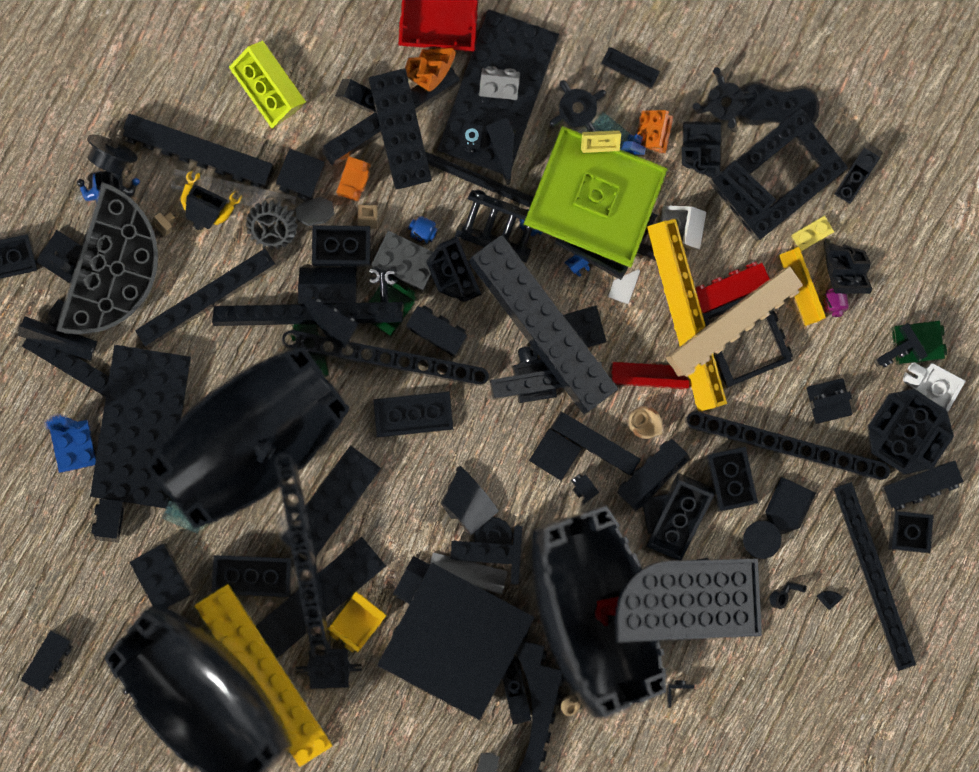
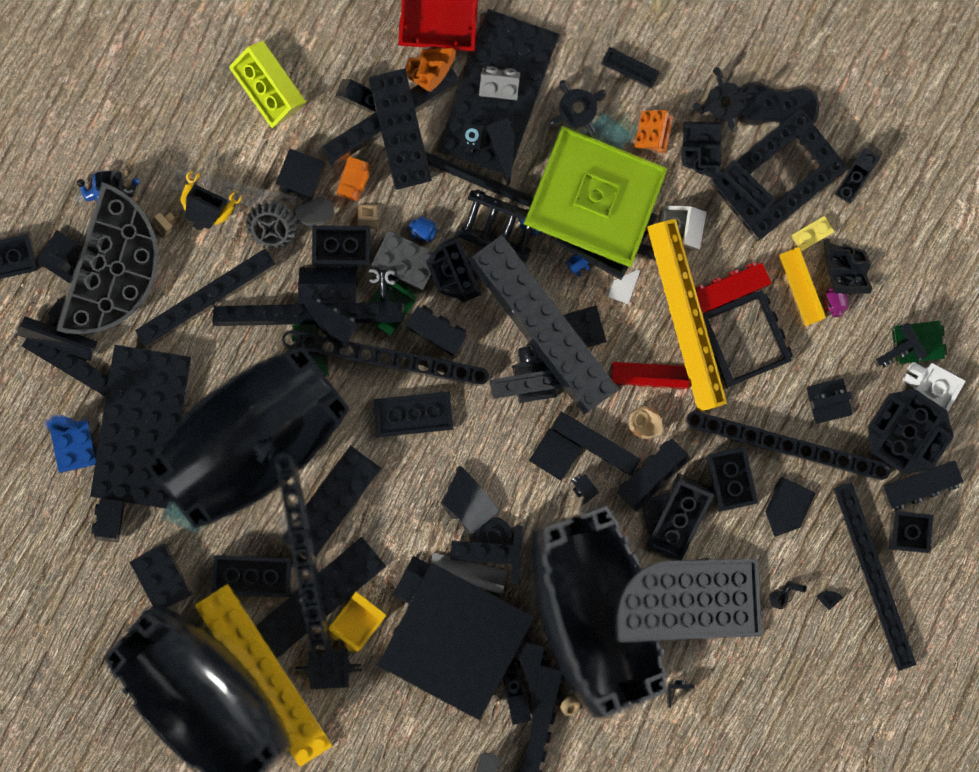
black brick [21,629,73,692] -> none
black piece [87,127,138,174] -> none
black brick [123,113,274,189] -> none
light yellow plate [581,130,621,153] -> none
red bracket [595,597,619,626] -> none
blue tile [620,134,646,155] -> none
tan brick [665,267,803,377] -> none
black tile [743,520,782,559] -> none

